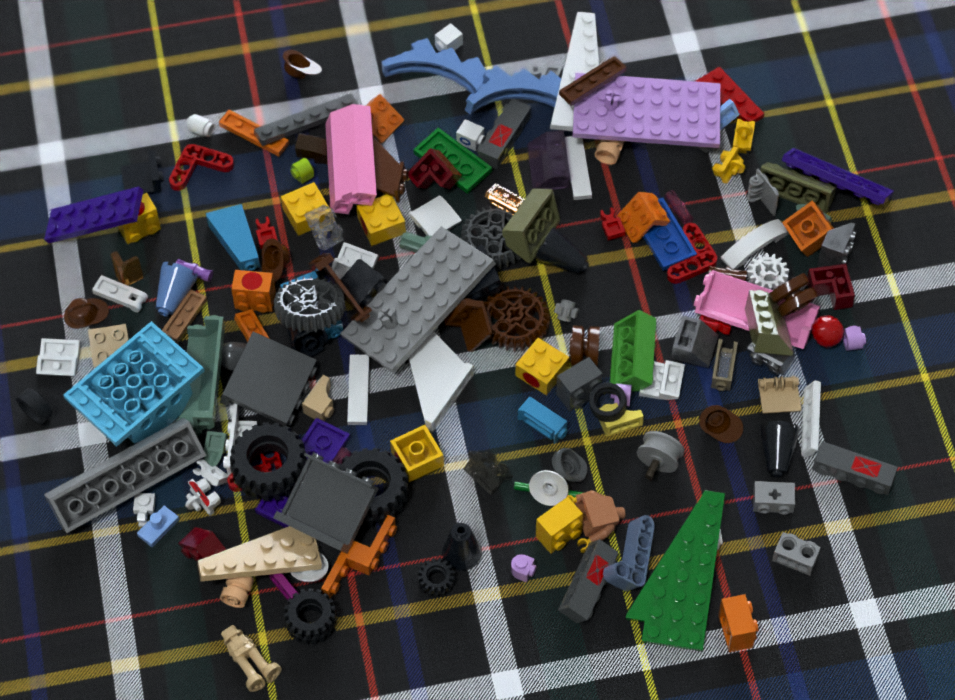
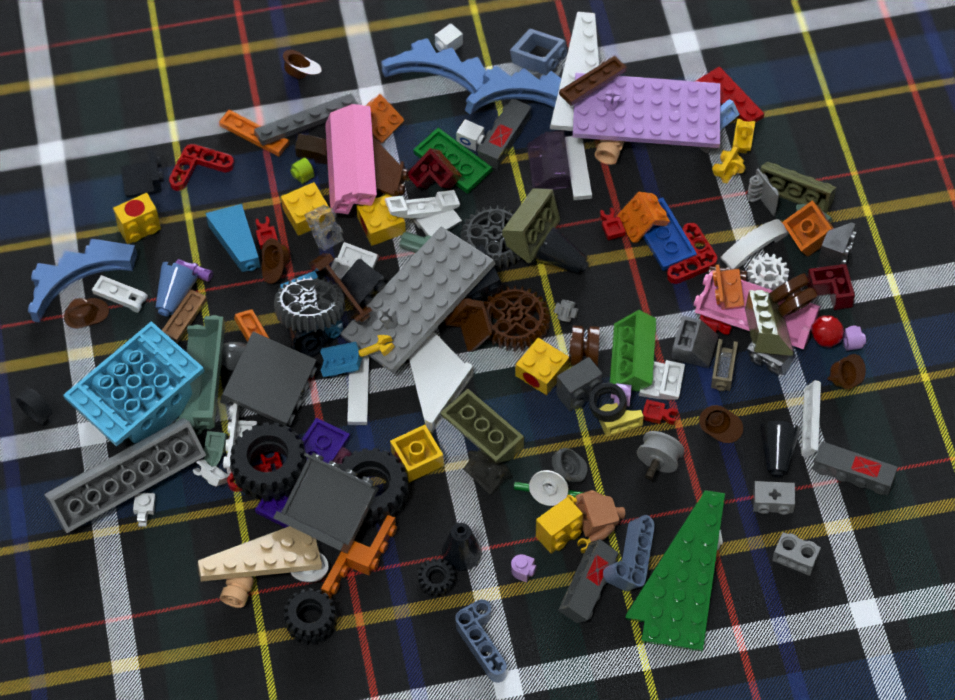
white slope [36,338,81,377] -> none
dark purple plate [44,186,144,243] -> none
tan hinge [88,324,129,367] -> none
clear orange panel [110,251,143,286] -> none
light blue tile [137,506,179,548] -> none
dark red brick [178,527,226,561] -> none
white hips [185,478,221,516] -> none
white brick [186,114,215,137] -> none
tan piece [221,625,282,692] -> none
orange brick [231,270,276,313] -> none
magenta tile [269,573,298,601] -> none
tan arch [302,375,334,421] -> none
clear orange panel [485,183,525,214] -> none
dark azure window [518,396,568,444] -> none
clear pink pin [664,190,693,225] -> none
orange brick [718,594,758,653] -> none
tan hinge [758,376,801,414] -> none
dark purple plate [782,148,894,205] -> none
none -> medium blue arch [28,239,137,323]
none -> dark azure bracket [321,342,363,377]
none -> yellow bar [358,335,395,357]
none -> white slope [385,190,460,218]
none -> olive slope [440,389,524,463]
none -> sand blue beam [456,599,507,683]
none -> sand blue window [510,29,567,75]
none -> red plate [642,399,678,425]
none -> orange bracket [712,265,744,310]
none -> reddish brown piece [827,354,866,390]

